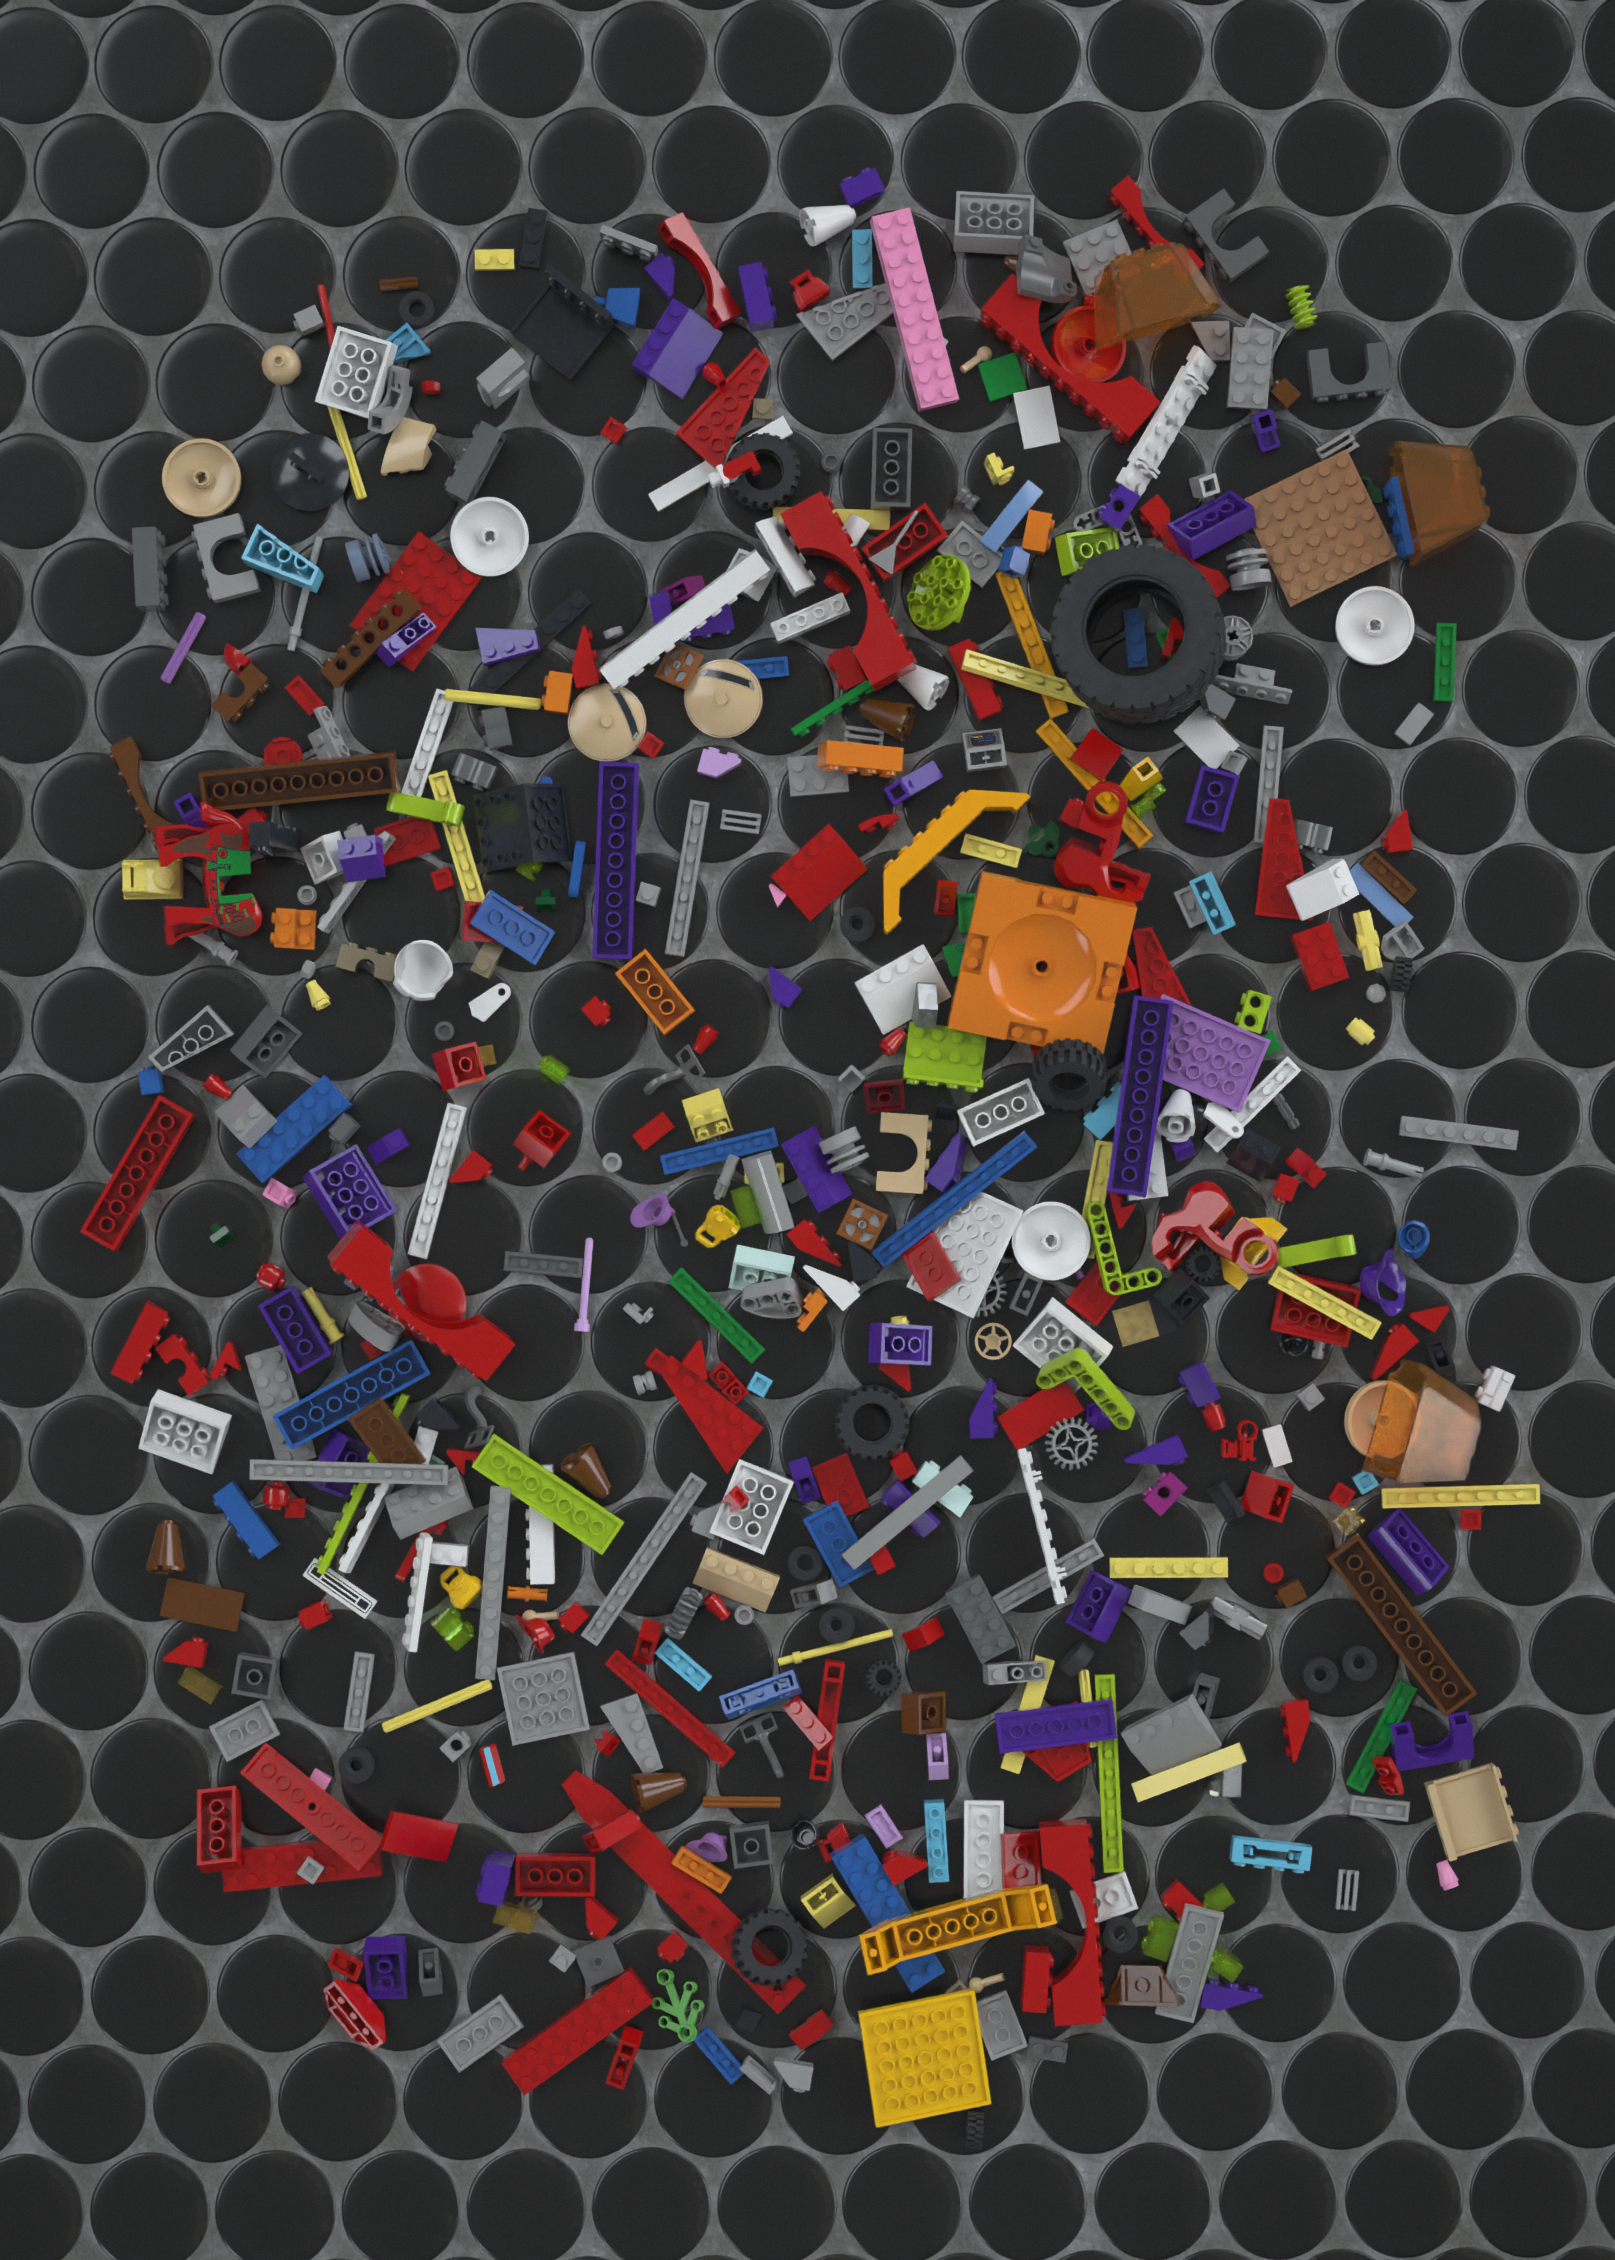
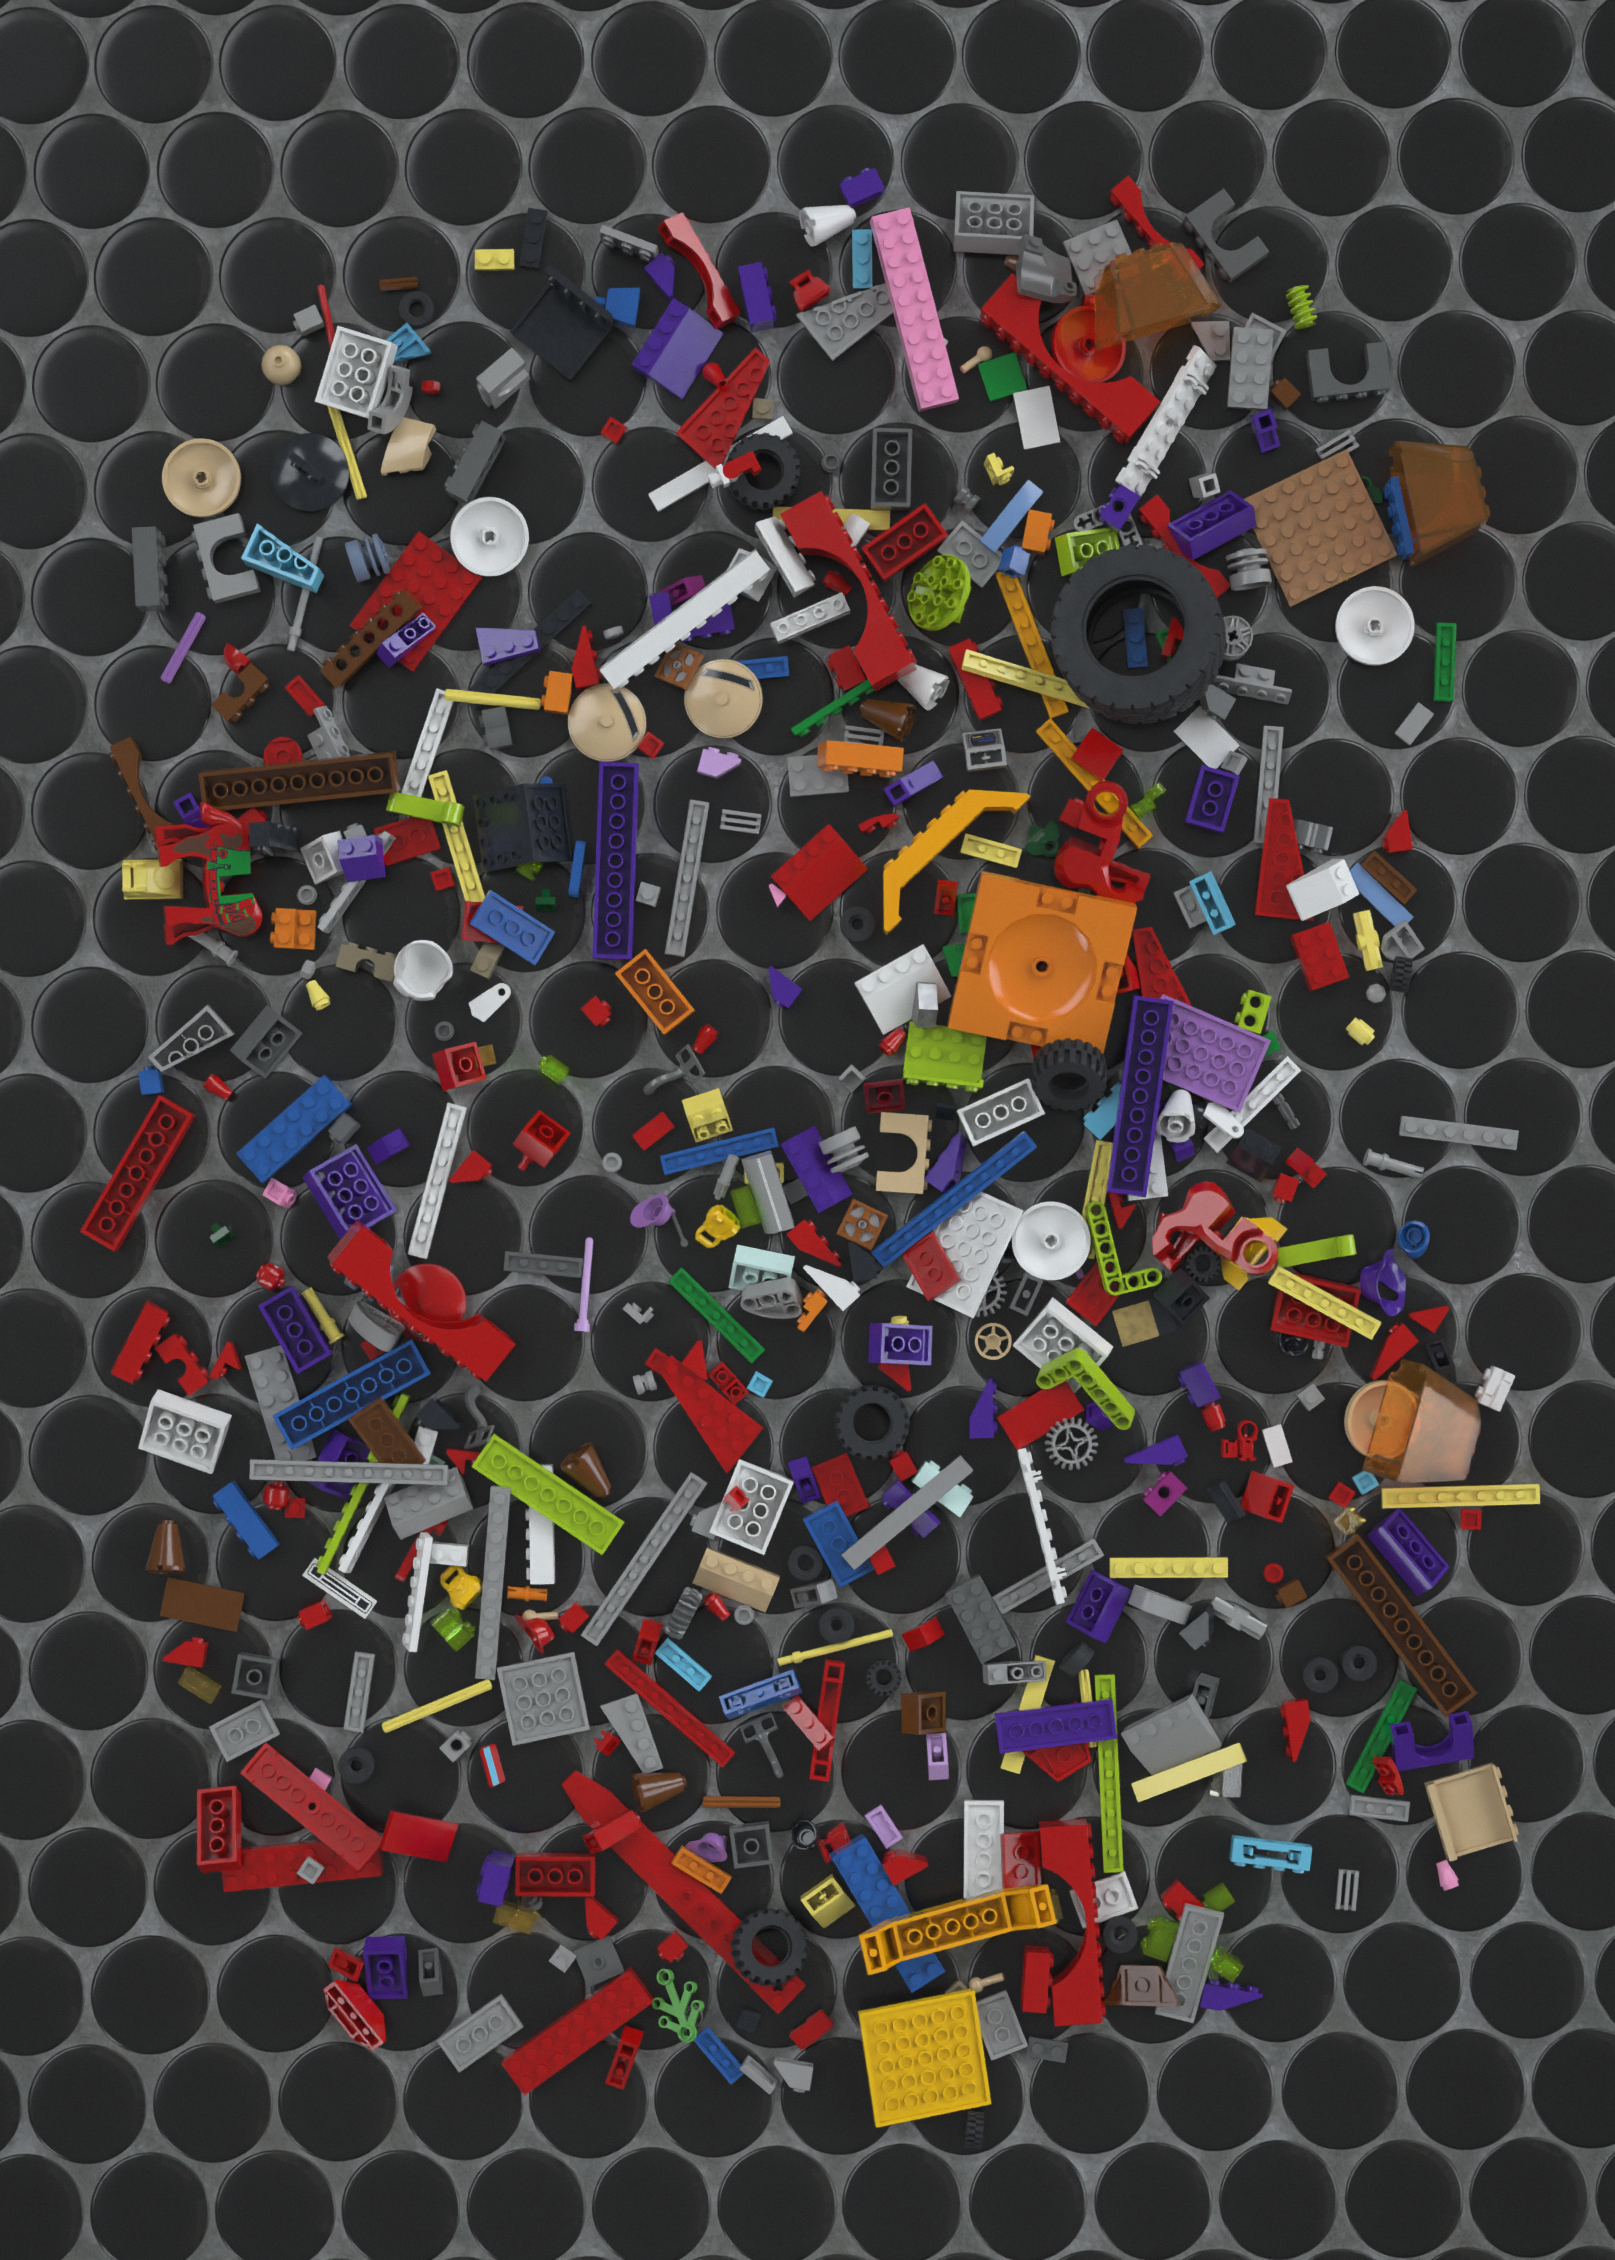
light grey slope [215,1084,277,1149] -> none
dark grey brick [451,753,497,792] -> none
light grey piece [868,511,918,575] -> none
medium azure brick [924,1799,949,1883] -> none
yellow slope [1120,757,1163,801] -> none

